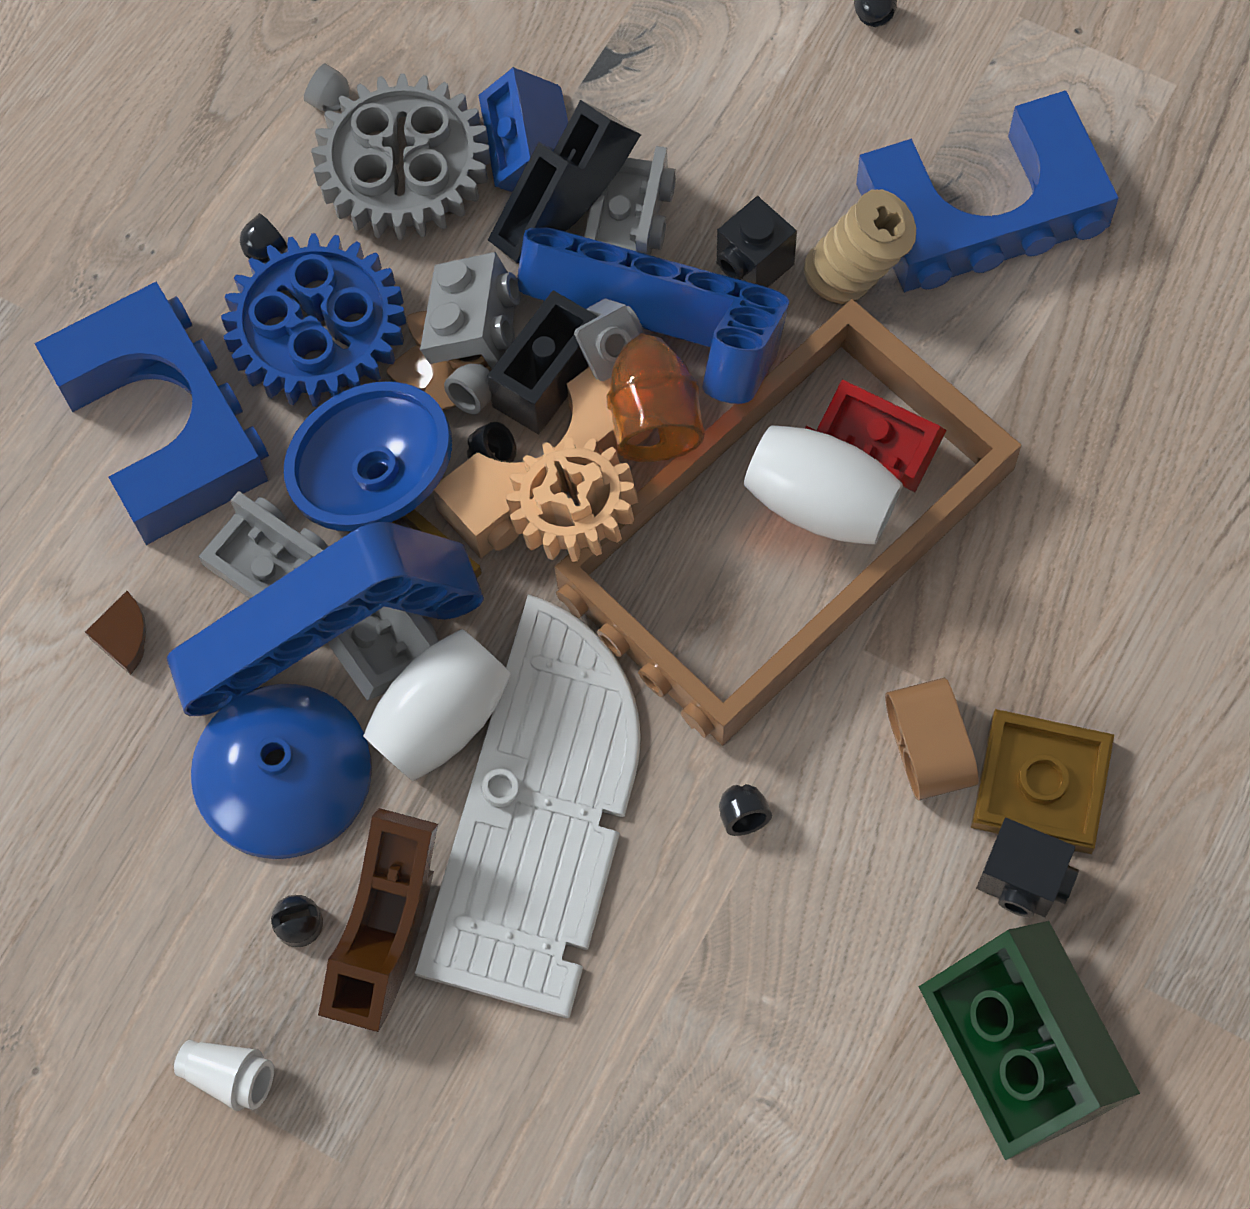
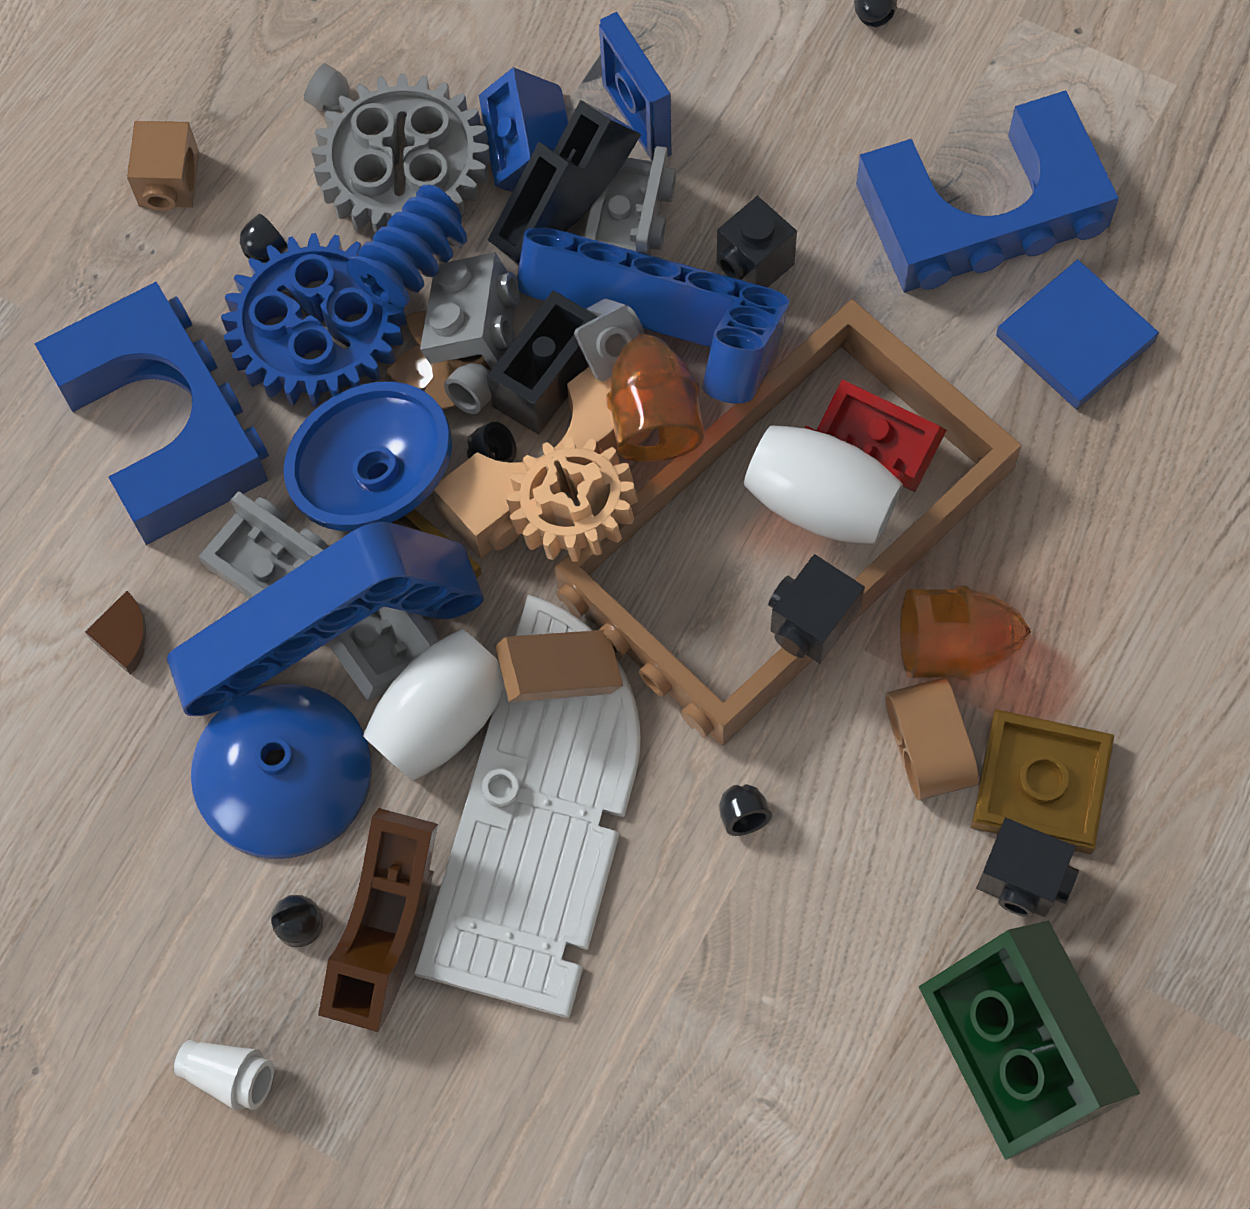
tan piece [804,189,917,304] -> none
none -> medium nougat brick [127,121,199,211]
none -> blue piece [346,184,468,308]
none -> medium nougat tile [495,630,623,703]
none -> blue tile [599,12,672,161]
none -> black brick [768,554,865,664]
none -> clear orange helmet [900,585,1031,680]
none -> blue tile [996,259,1159,410]

